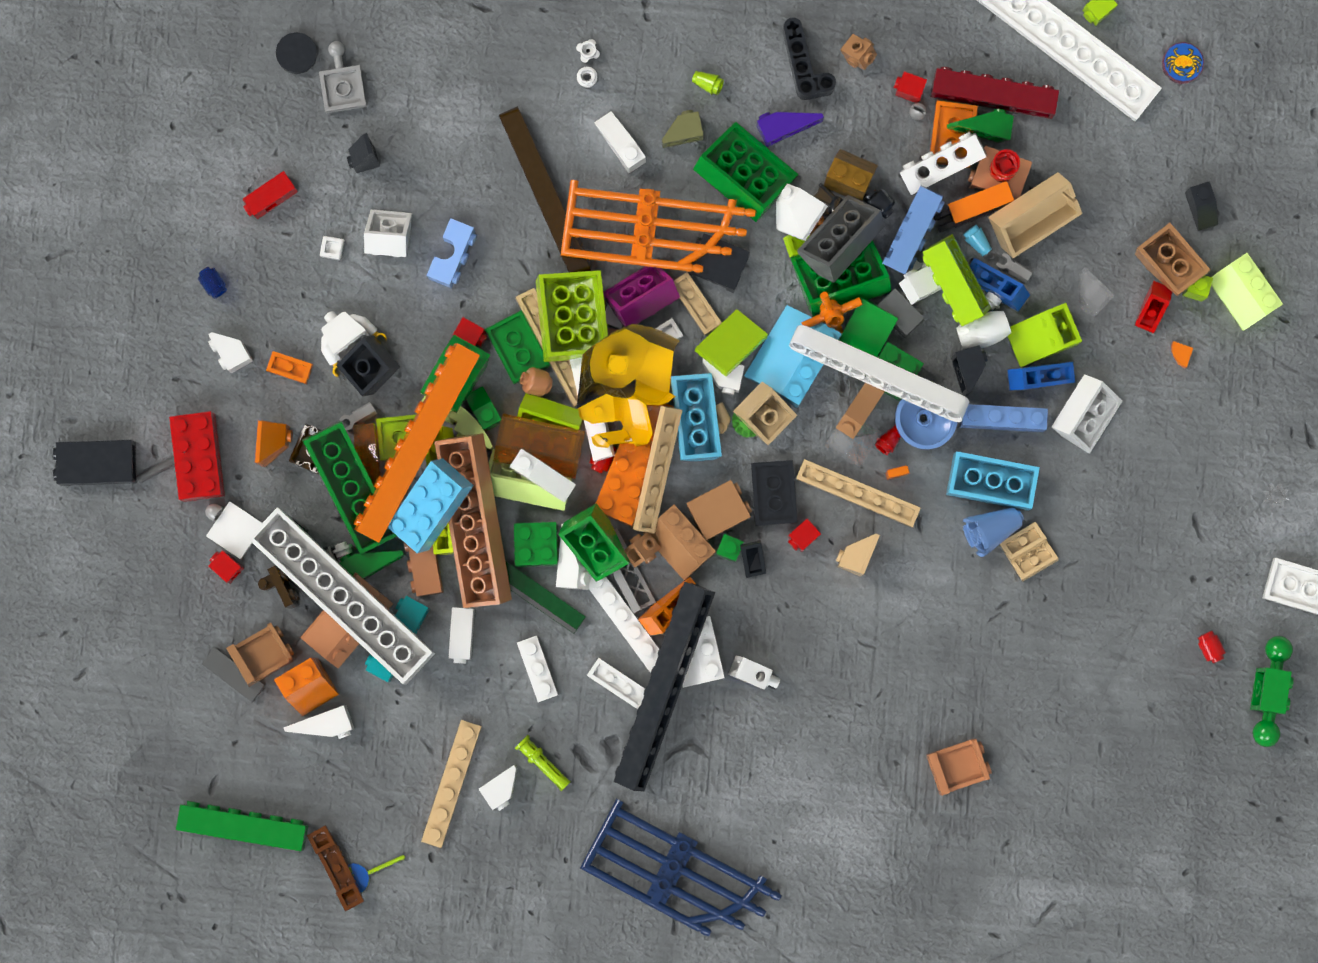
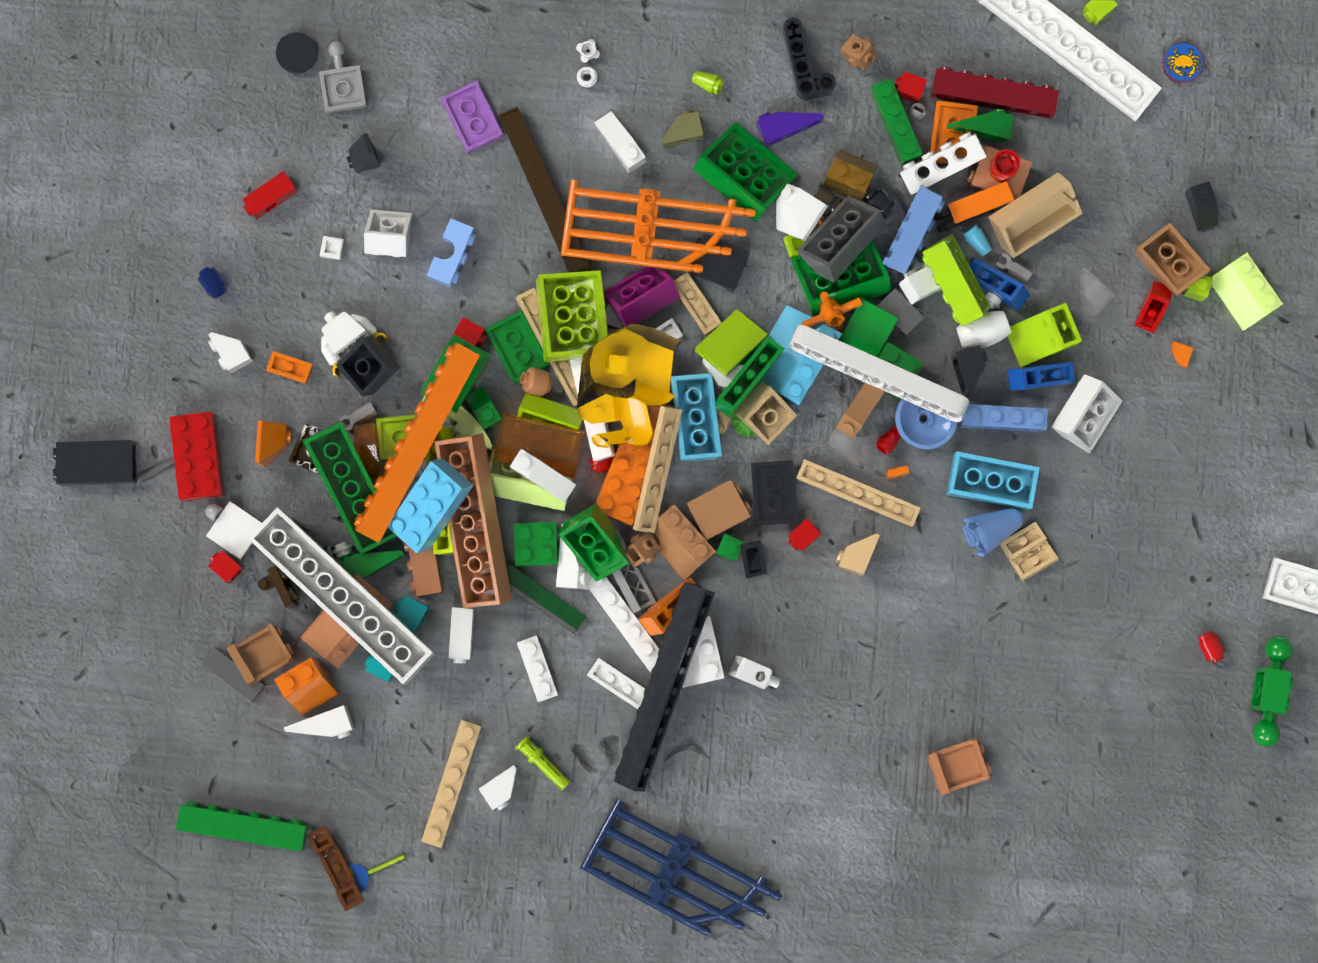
none -> medium lavender tile [440,80,504,154]
none -> green brick [715,336,785,418]
none -> green brick [870,78,922,167]

